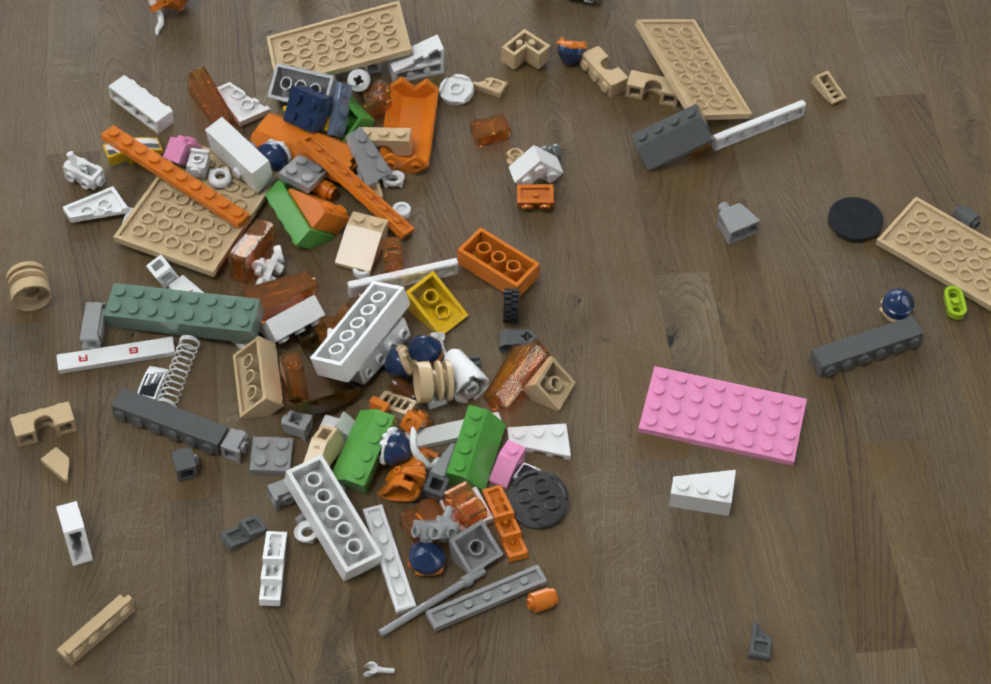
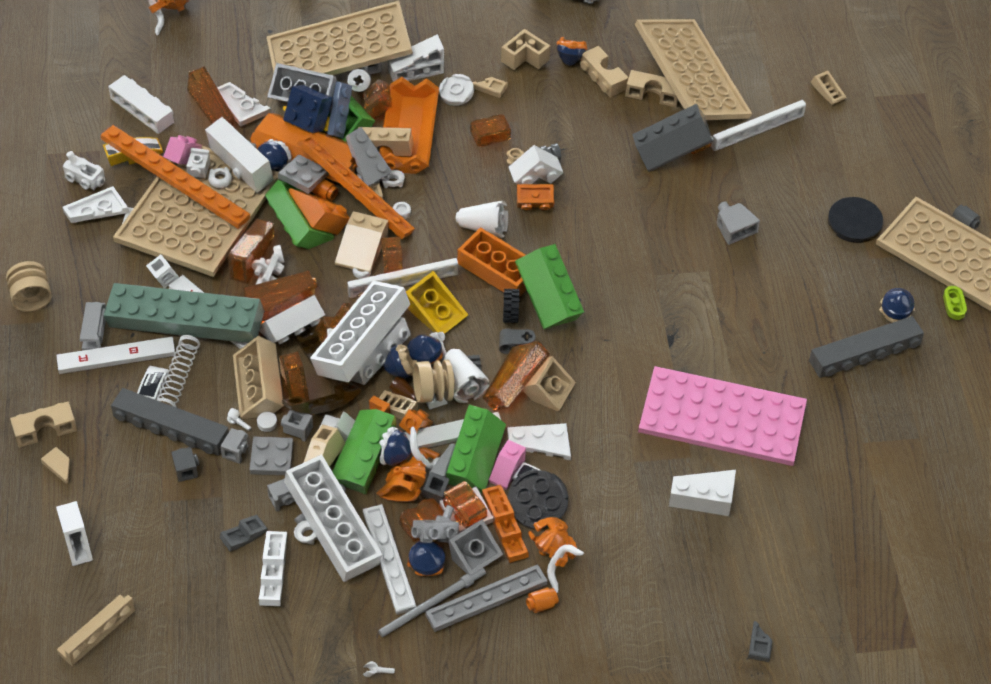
none -> white hand [227,408,251,431]
none -> white tile [257,412,277,432]
none -> white cone [456,201,508,238]
none -> bright green slope [515,244,584,330]
none -> orange helmet [528,517,584,593]

